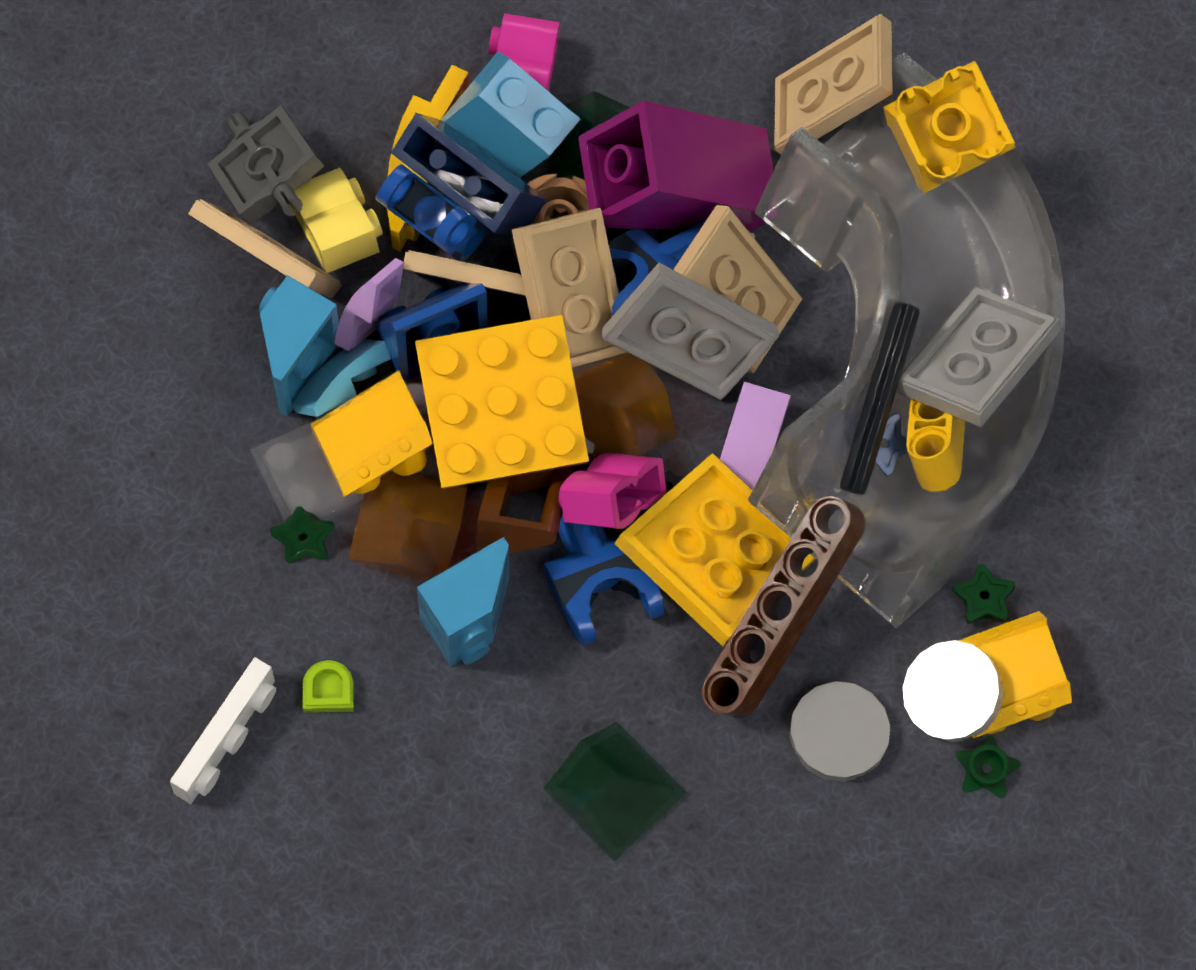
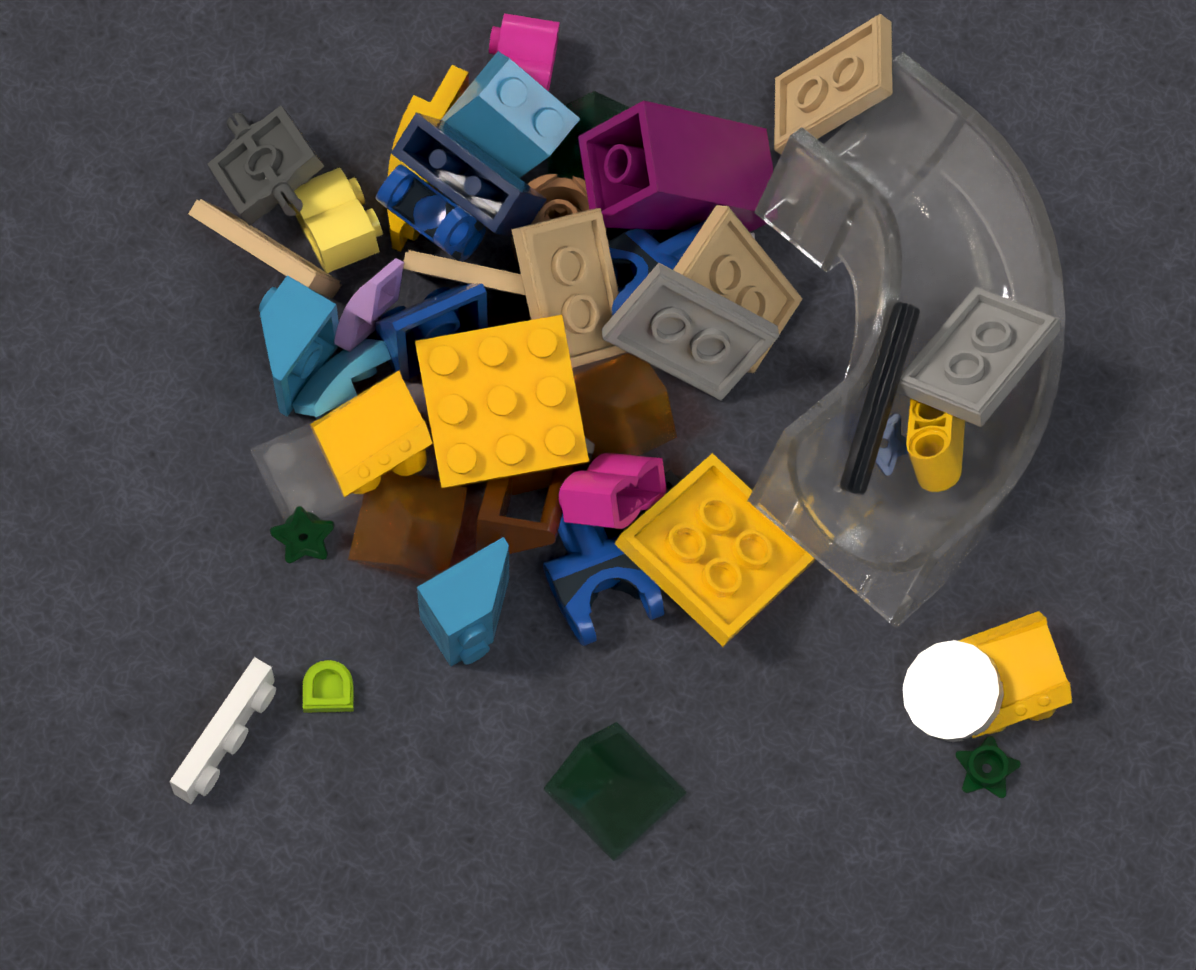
reddish brown beam [702,496,865,717] -> none
lavender slope [720,382,791,496] -> none
light grey tile [789,681,890,782] -> none
yellow slope [883,61,1016,193] -> none
dark green plate [951,564,1015,624] -> none

